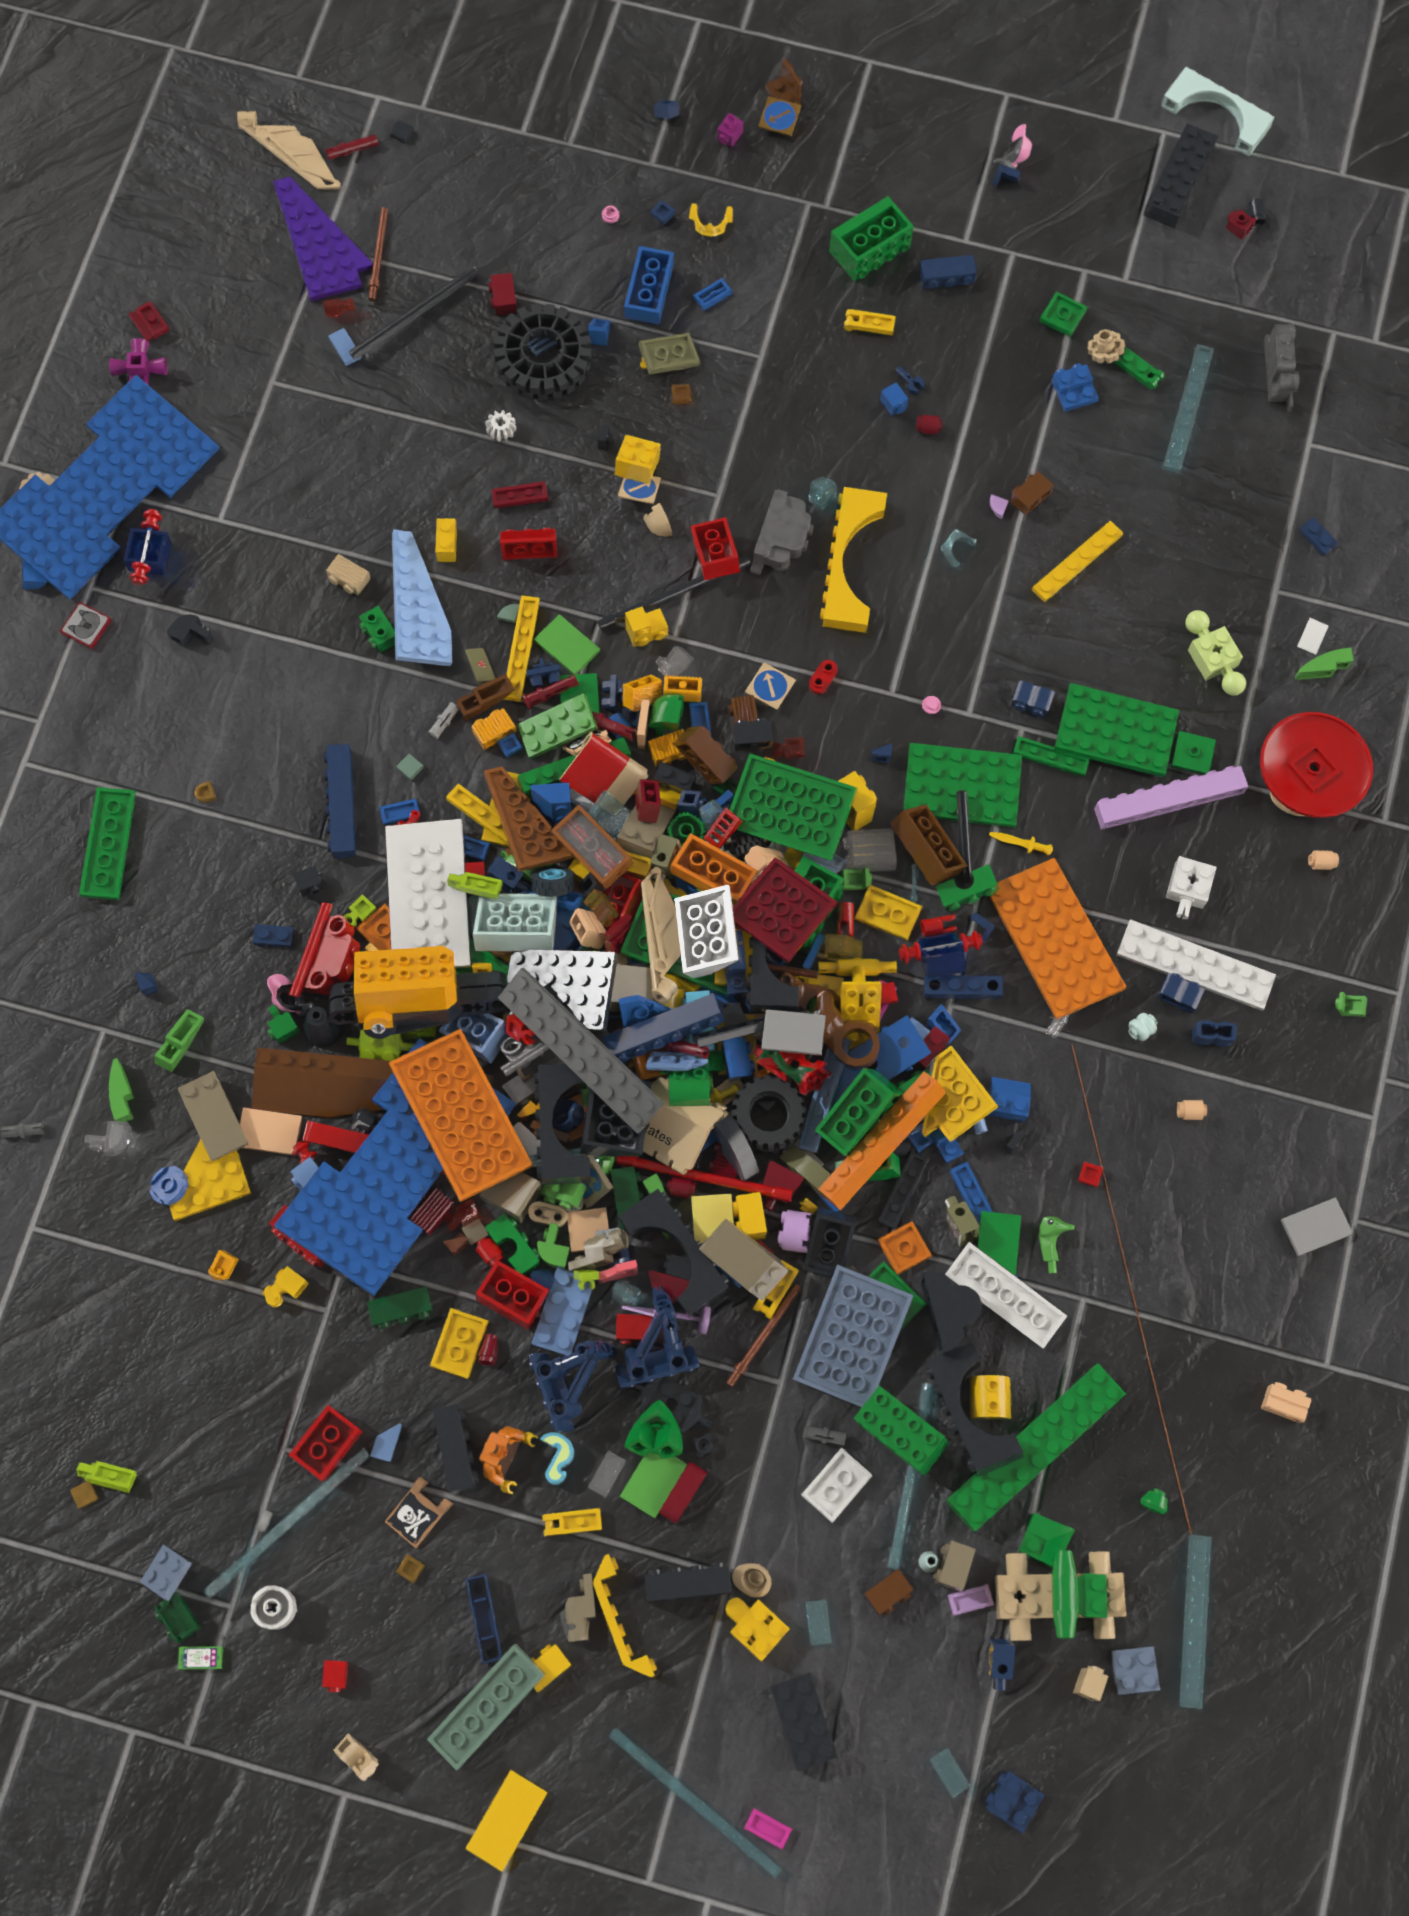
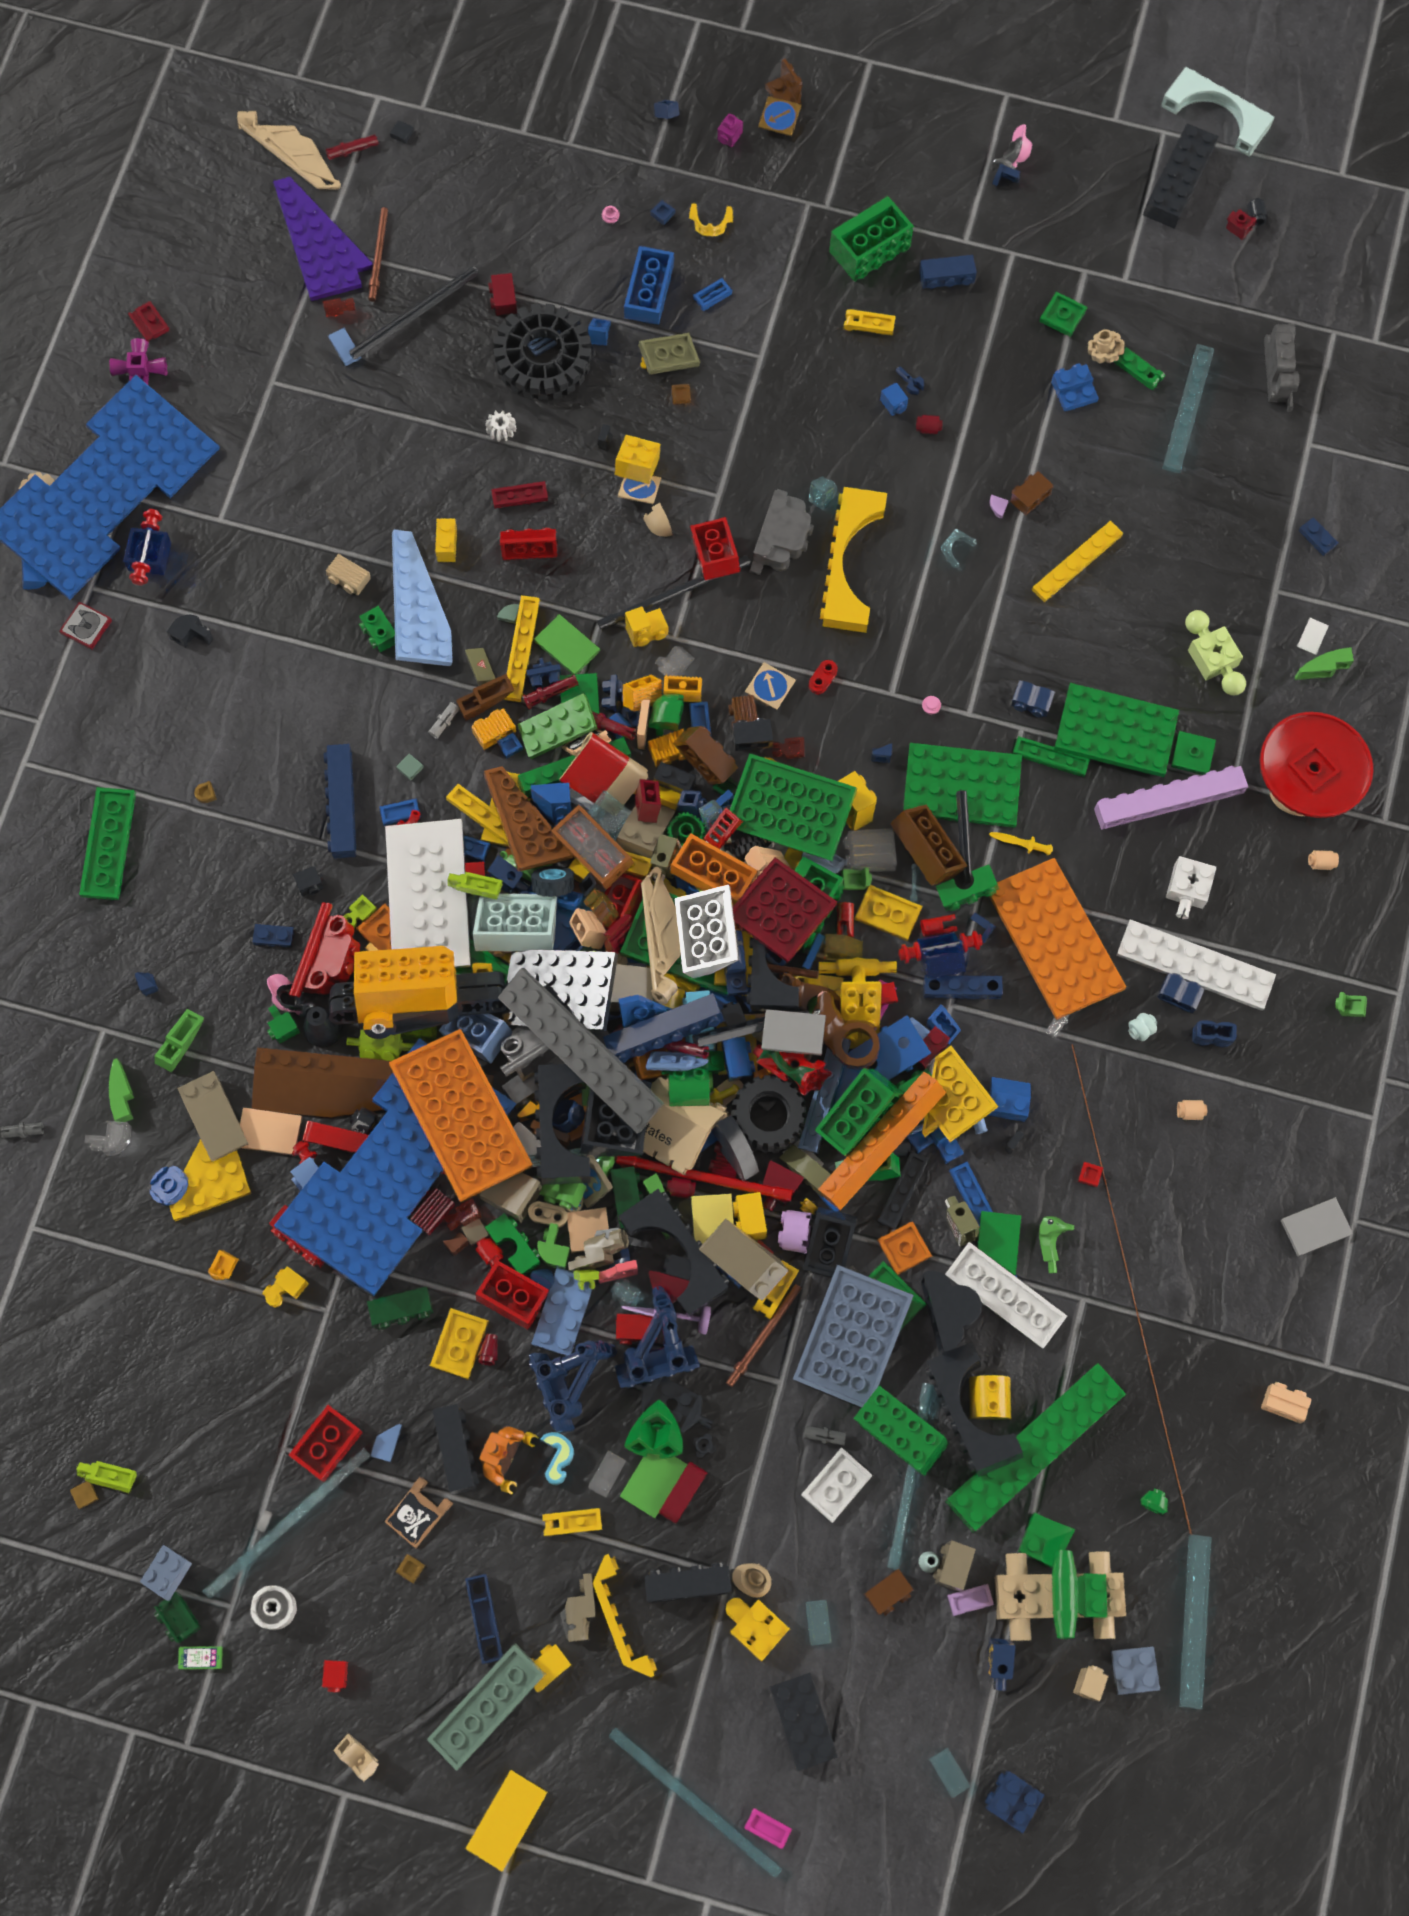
red plate [505,1014,535,1045] -> none

